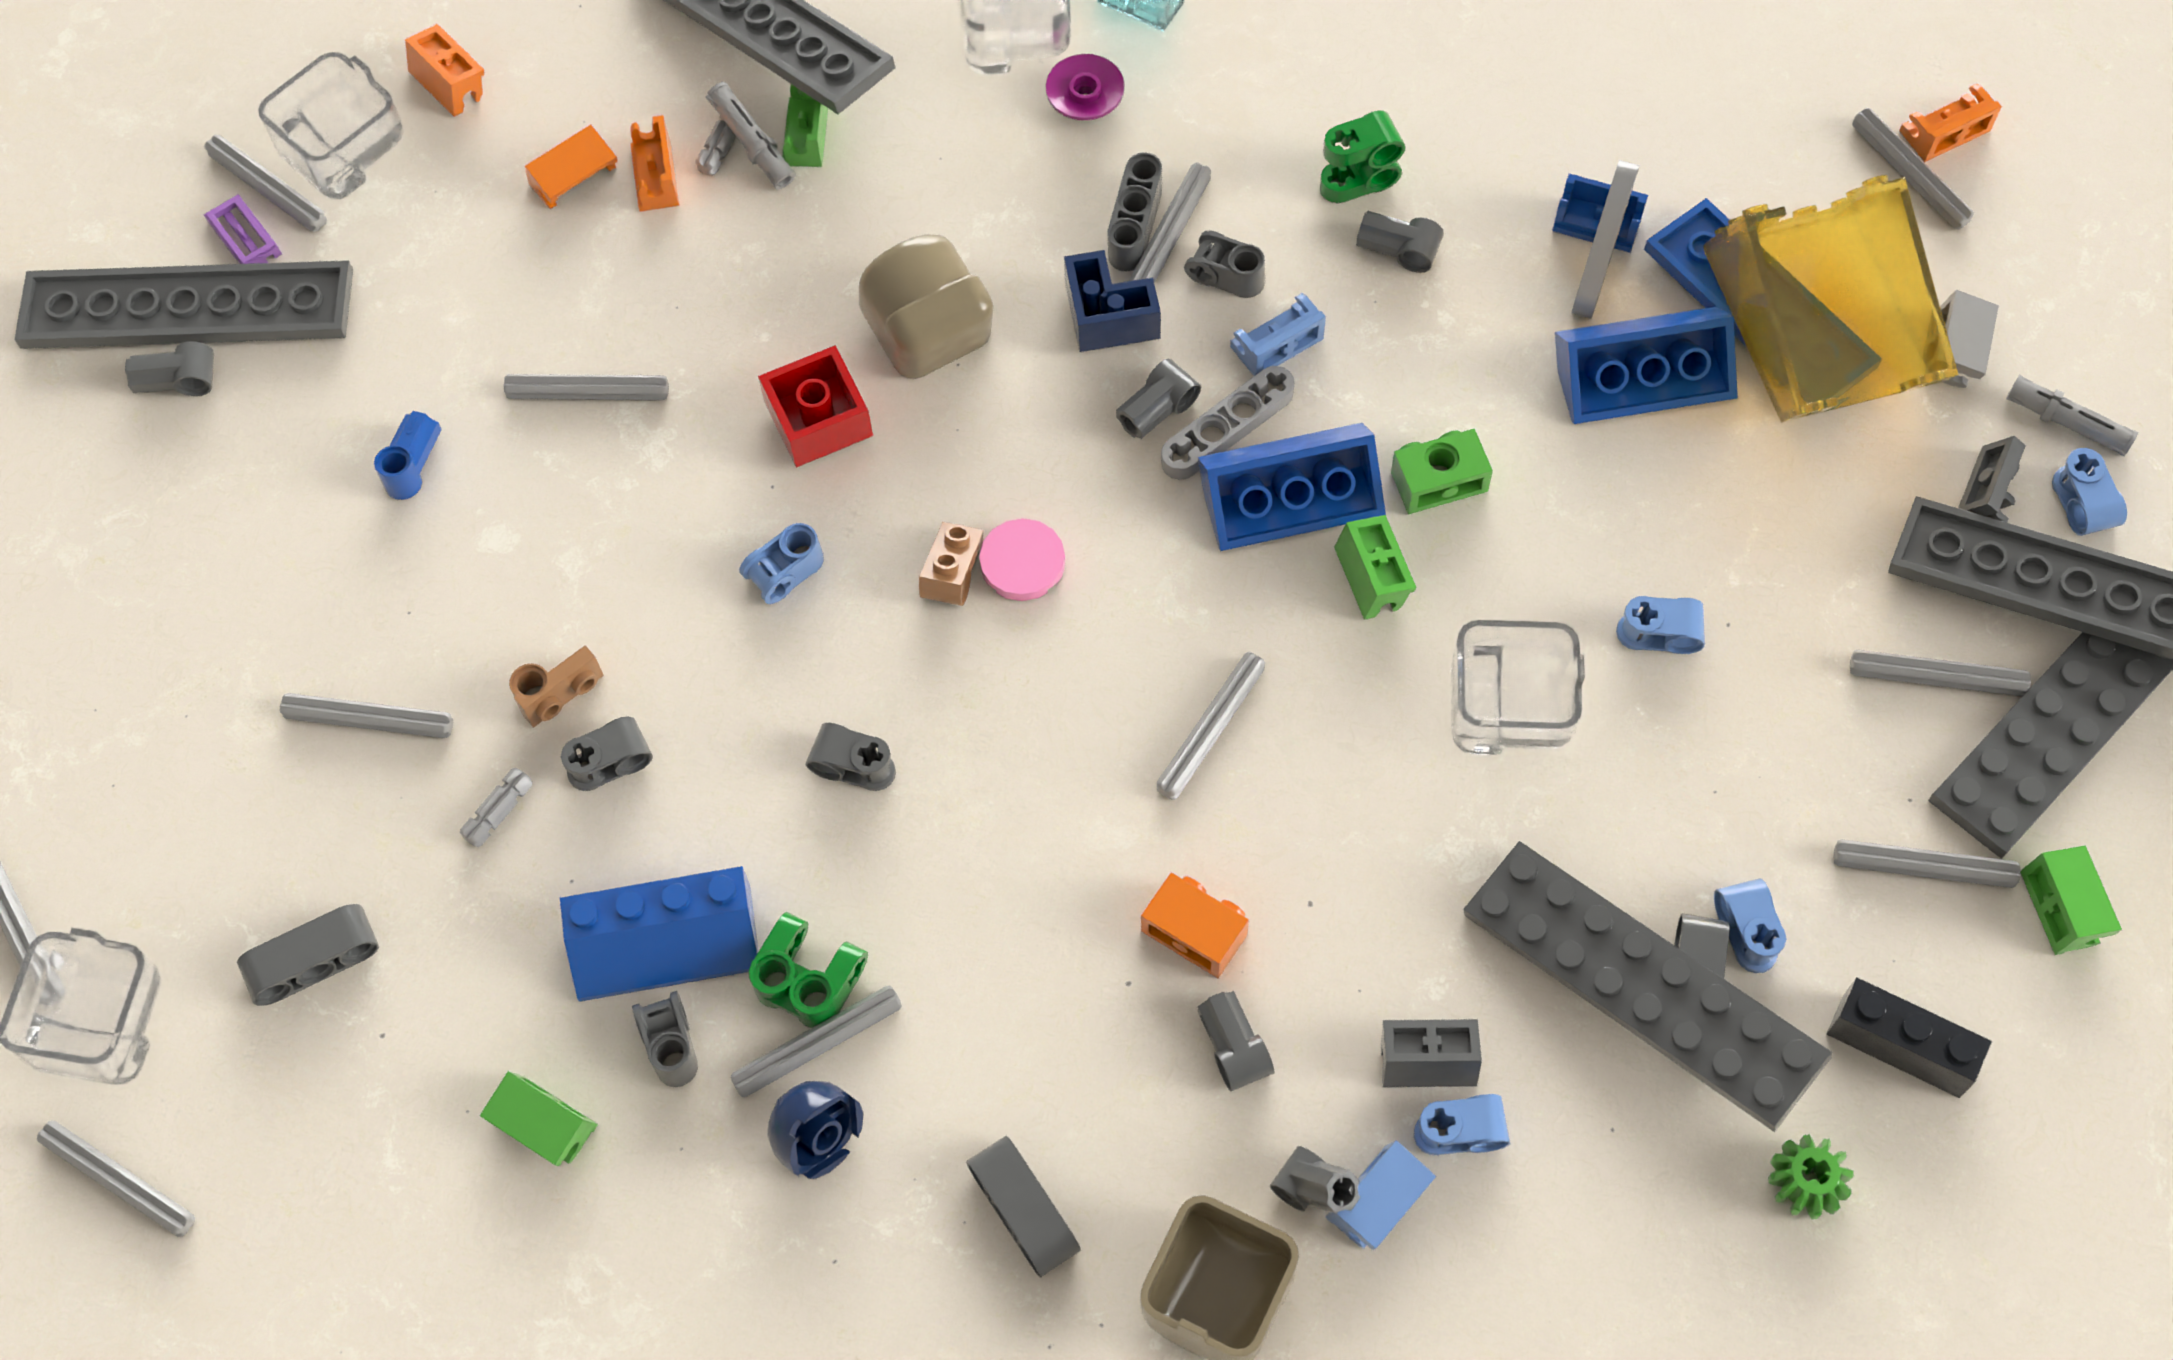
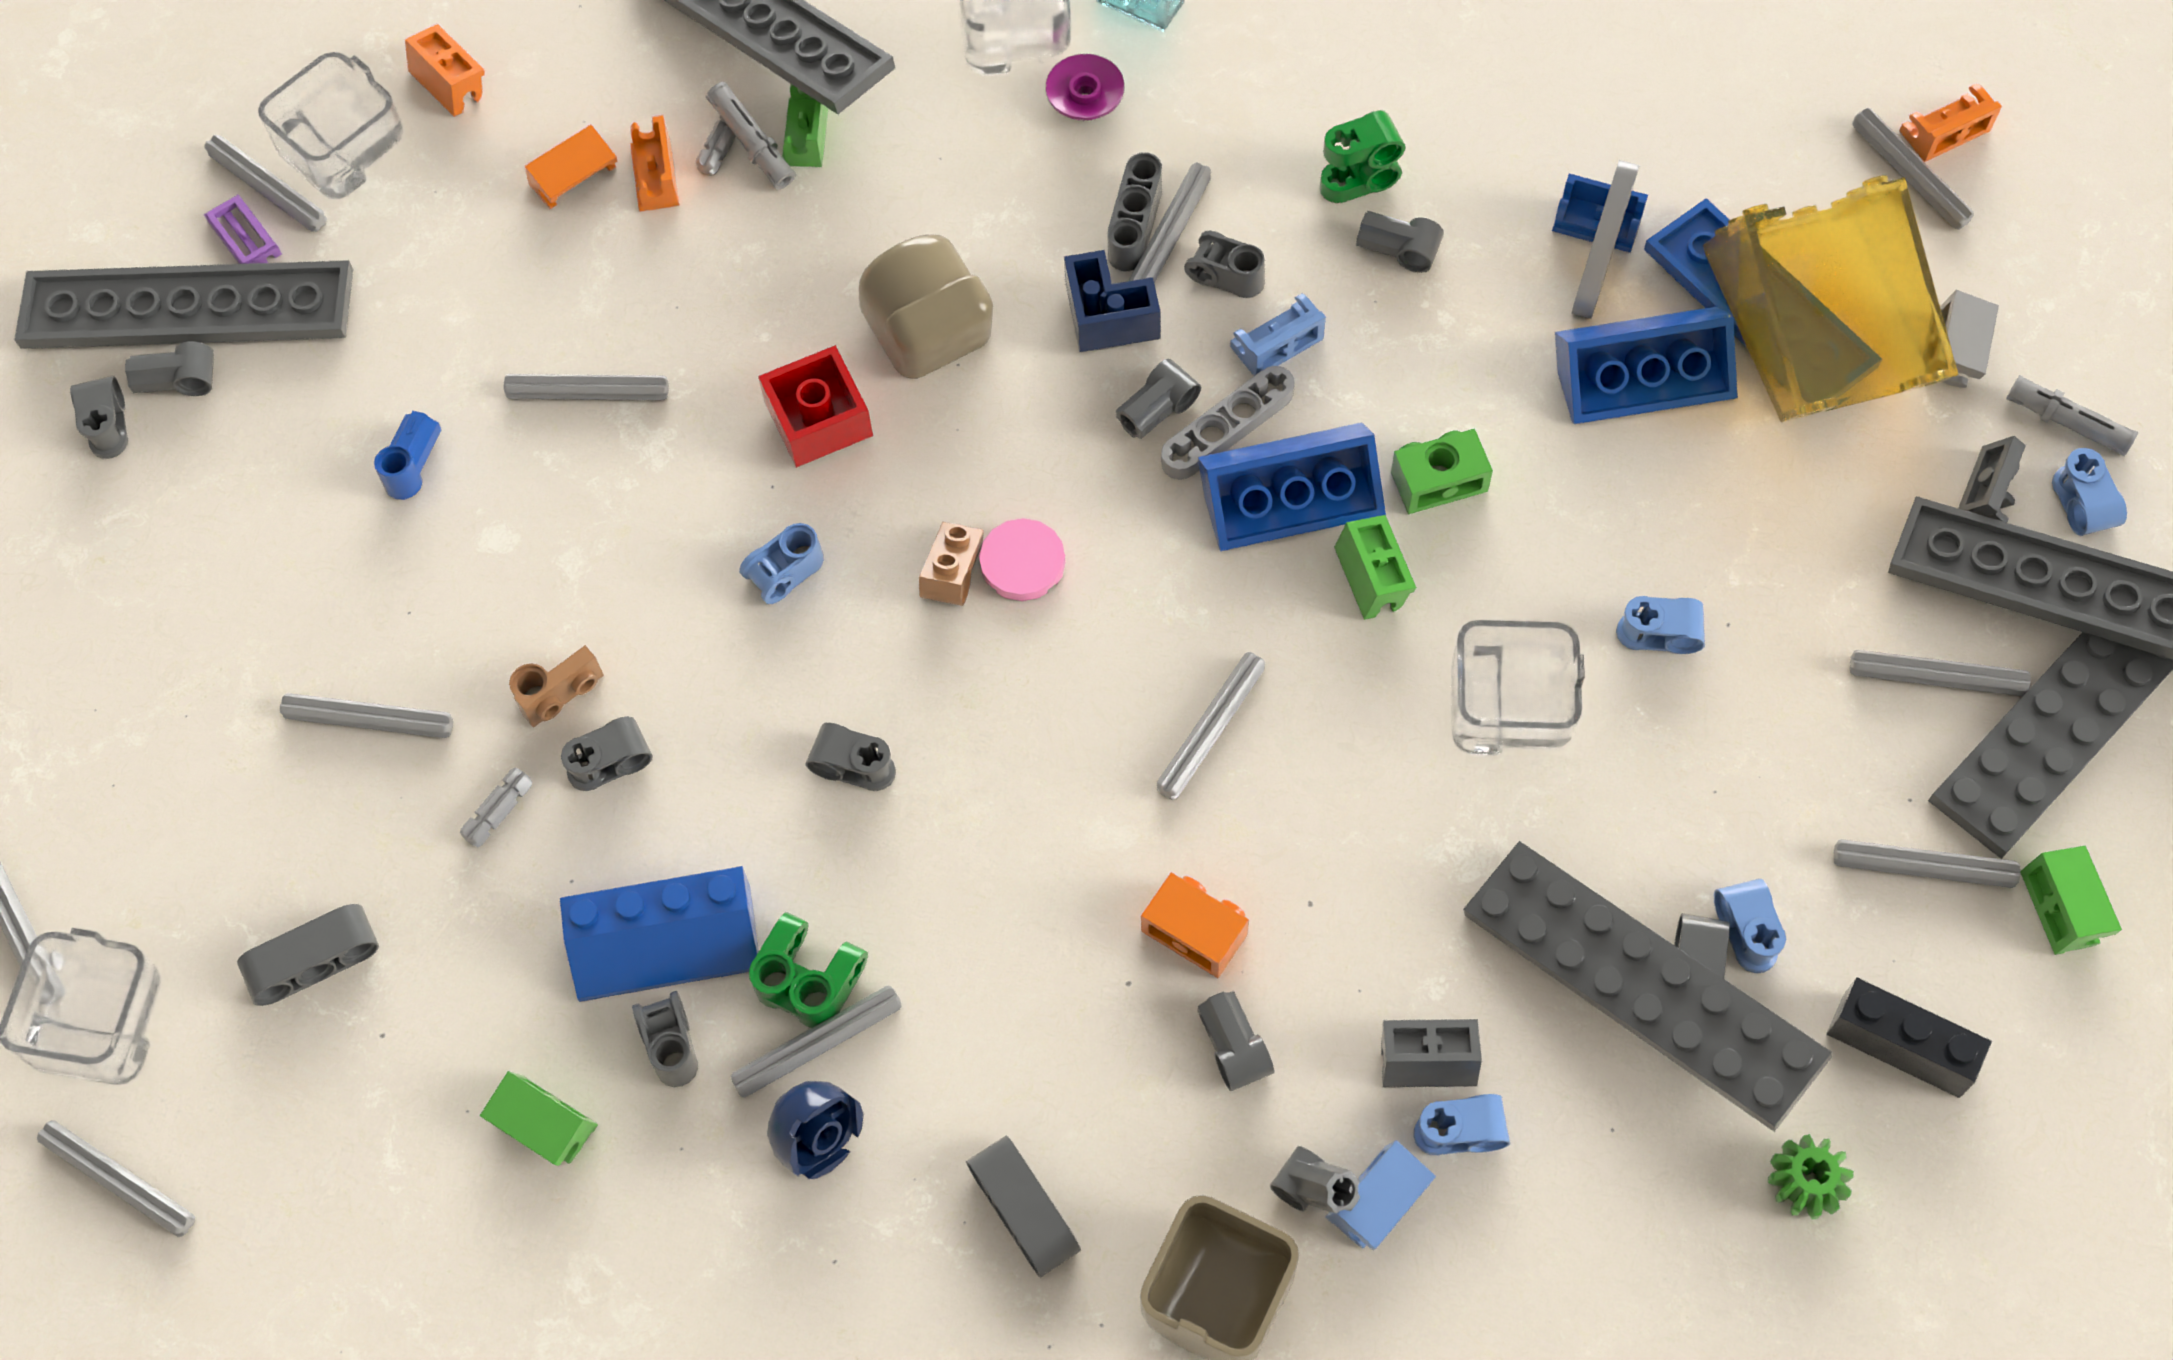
none -> dark grey piece [70,376,128,459]

